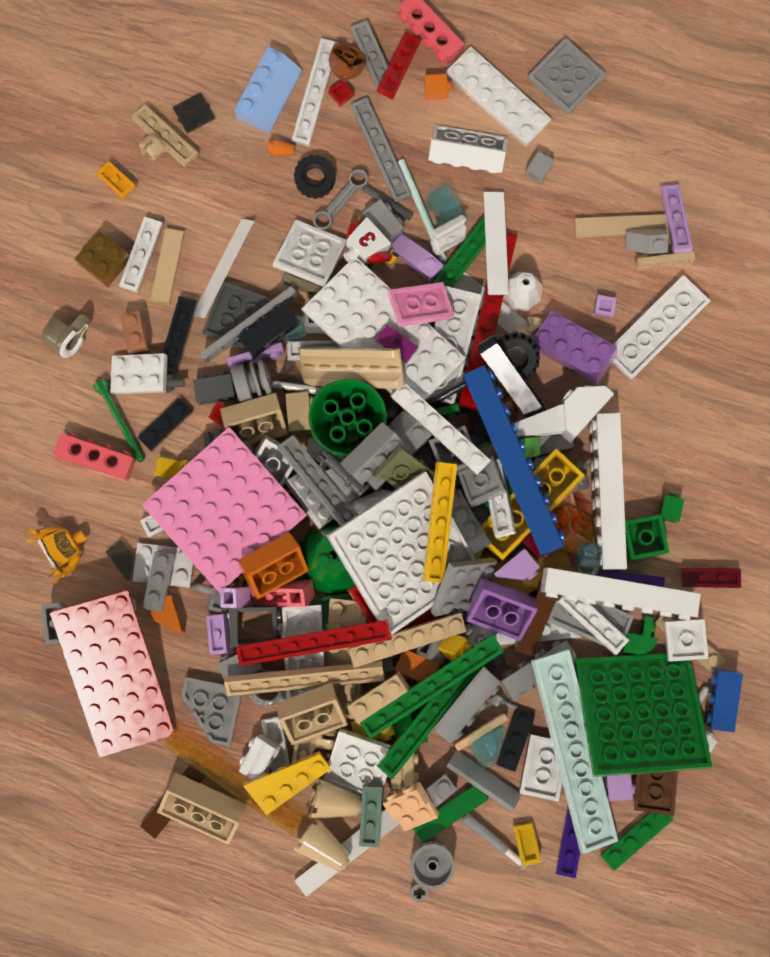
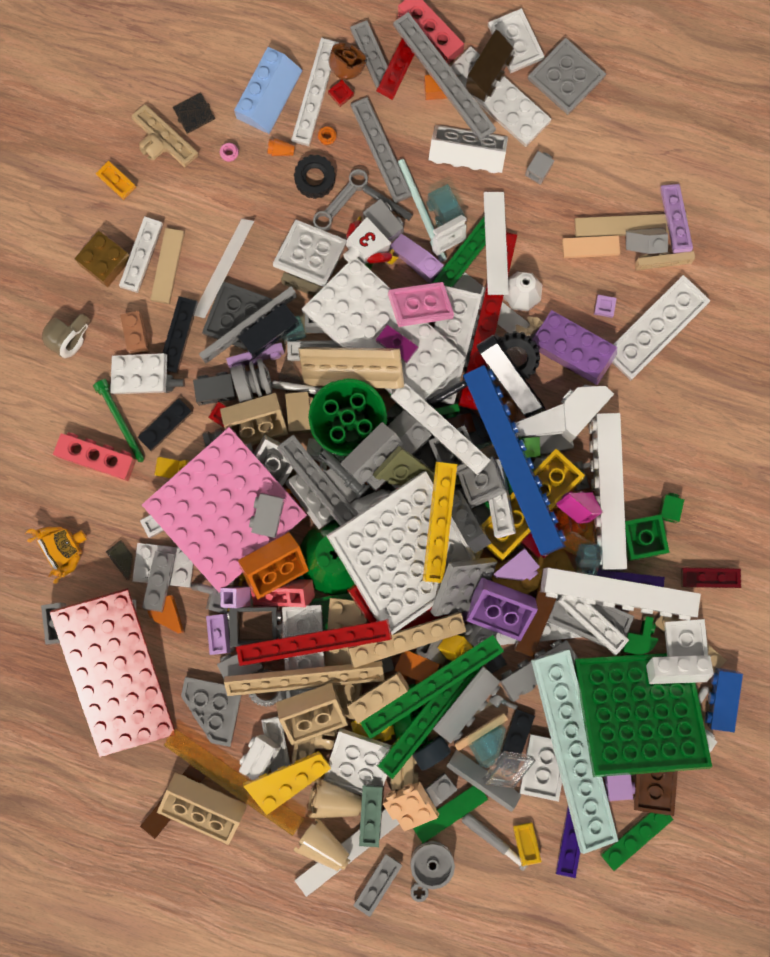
none -> bright pink plate [220,143,239,162]
none -> light grey brick [249,493,285,538]
none -> orange plate [318,126,336,145]
none -> light grey plate [353,854,402,917]
none -> light grey plate [393,12,496,141]
none -> black wheel [413,736,451,770]
none -> dark brown slope [466,30,514,102]
none -> clear tile [482,751,536,788]
none -> white plate [488,8,545,74]
none -> dark pink slope [556,491,603,523]
none -> light nougat tile [562,235,620,259]
none -> white brick [646,655,714,684]

